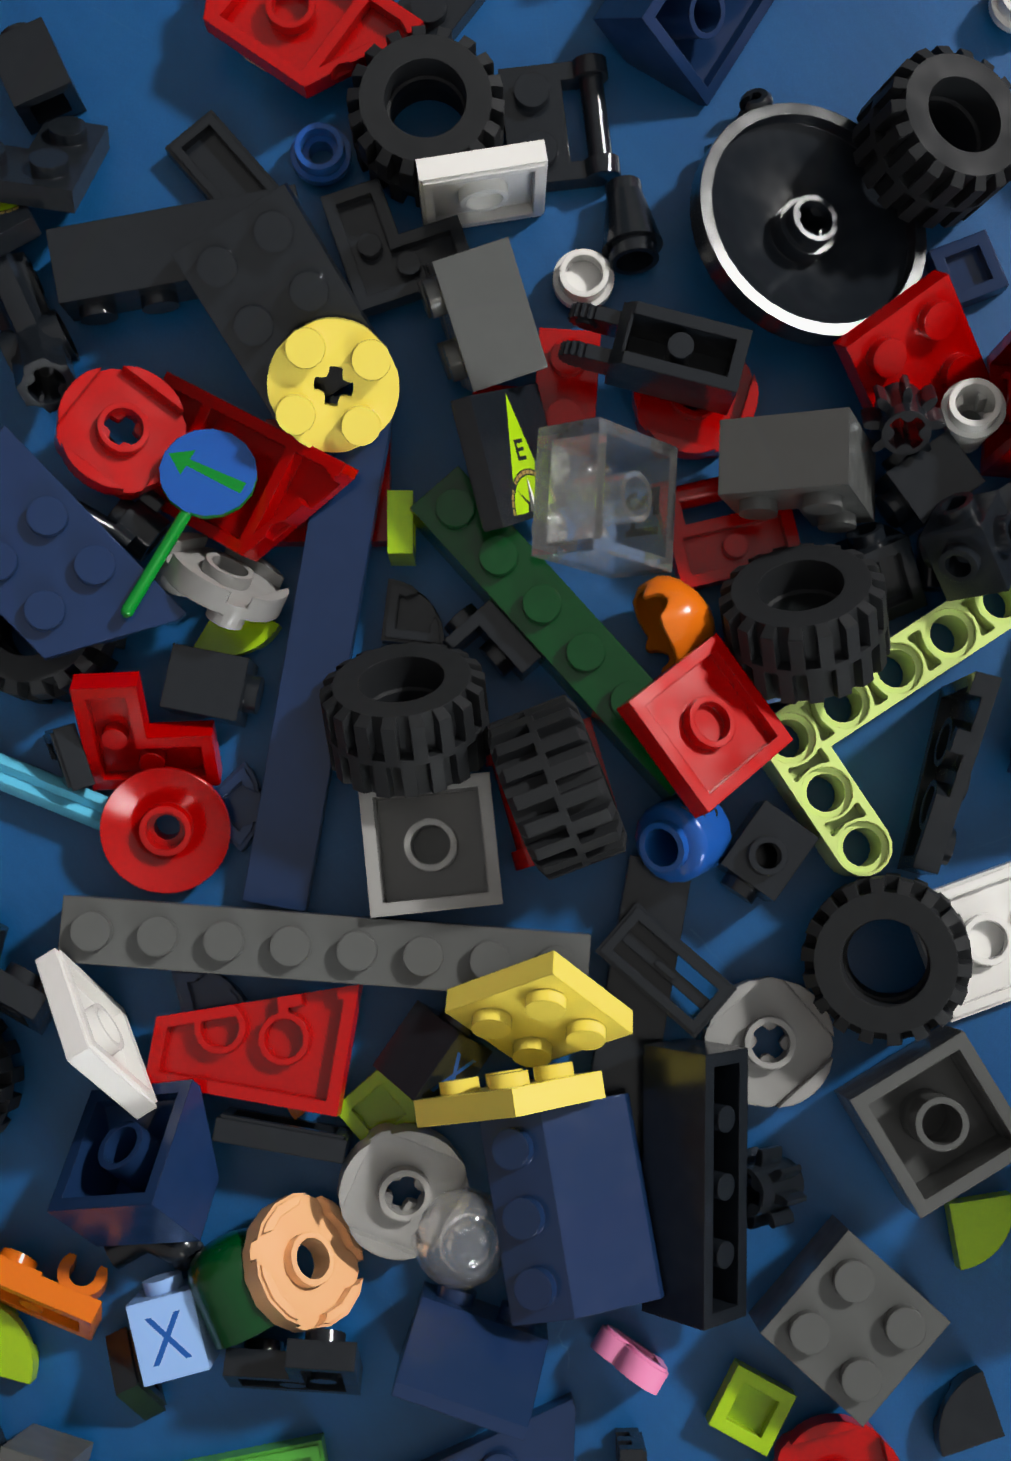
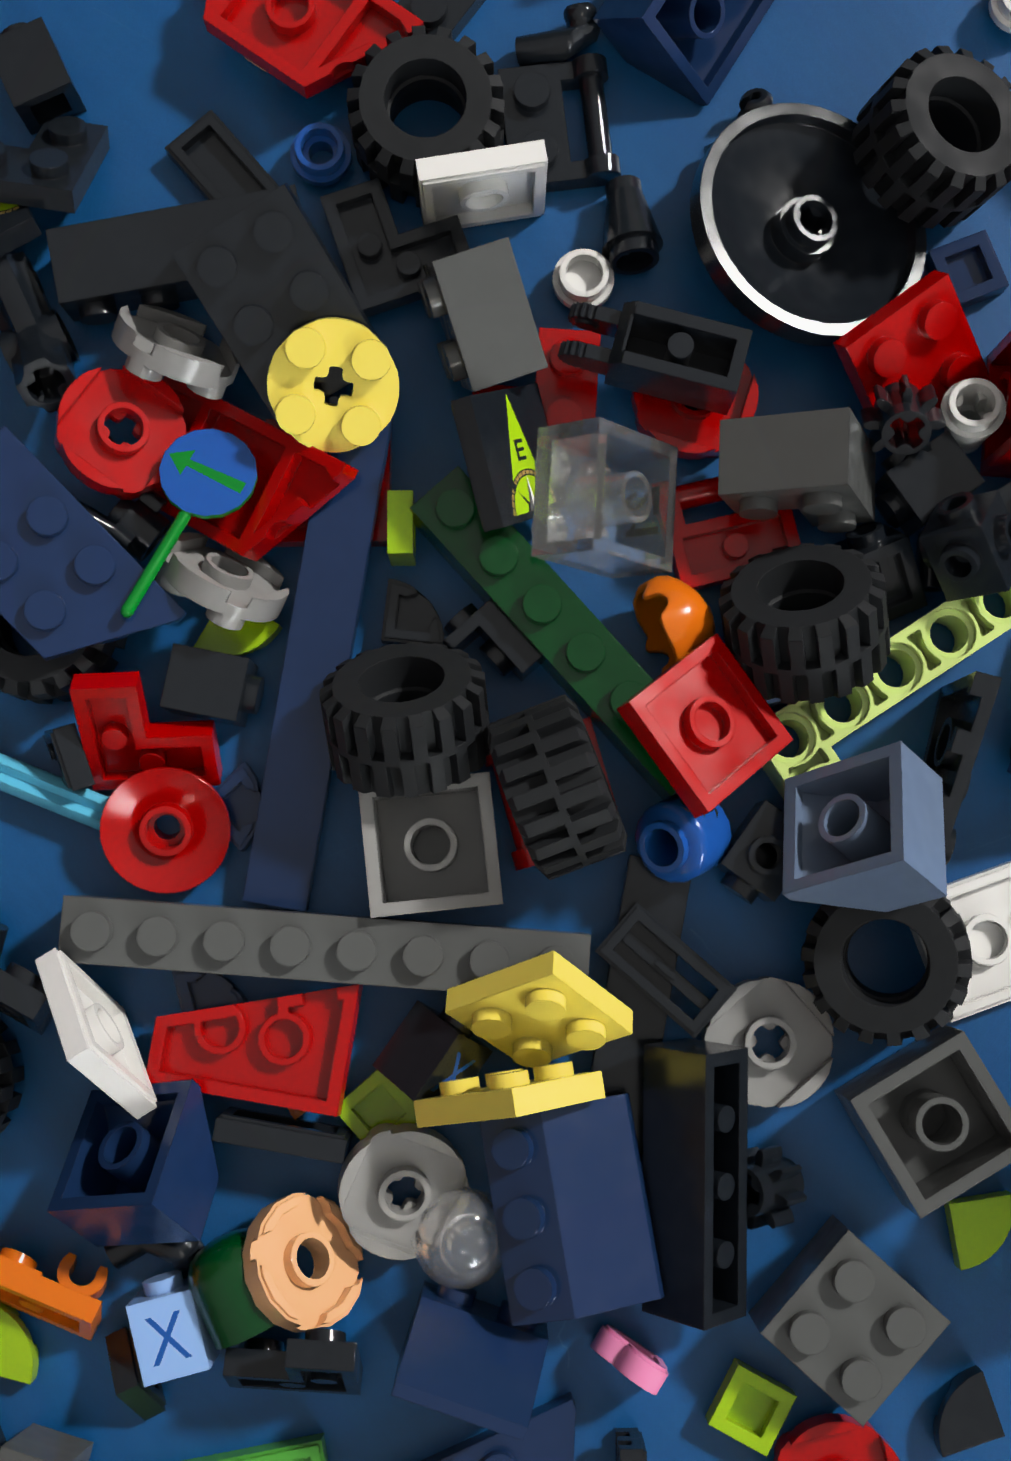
none -> light grey plate [111,304,240,400]
none -> black arm [515,2,600,67]
none -> sand blue slope [782,741,947,912]

